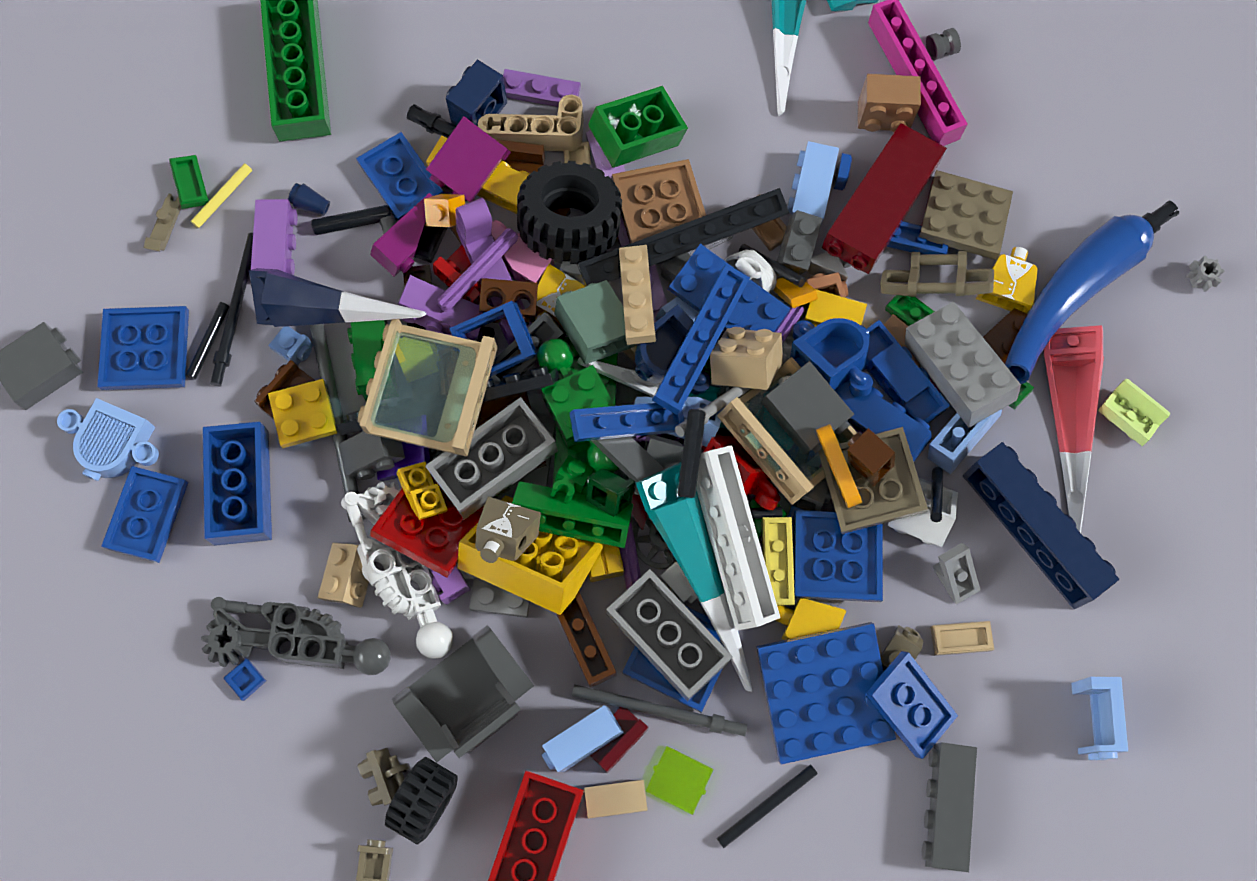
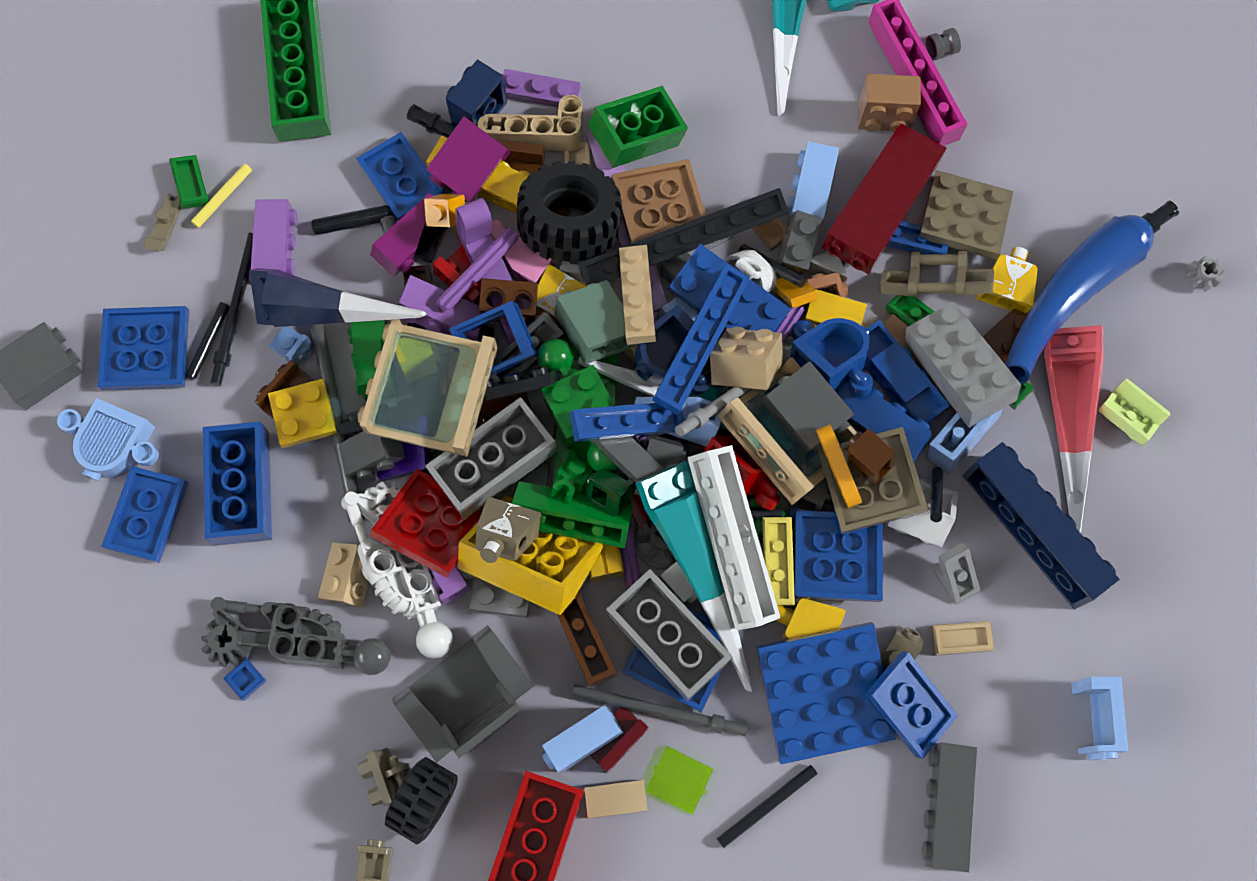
dark blue cone [288,183,330,216] -> none
yellow slope [396,461,448,520] -> none
black axle [677,409,706,498] -> none
blue tile [834,153,852,191] -> none

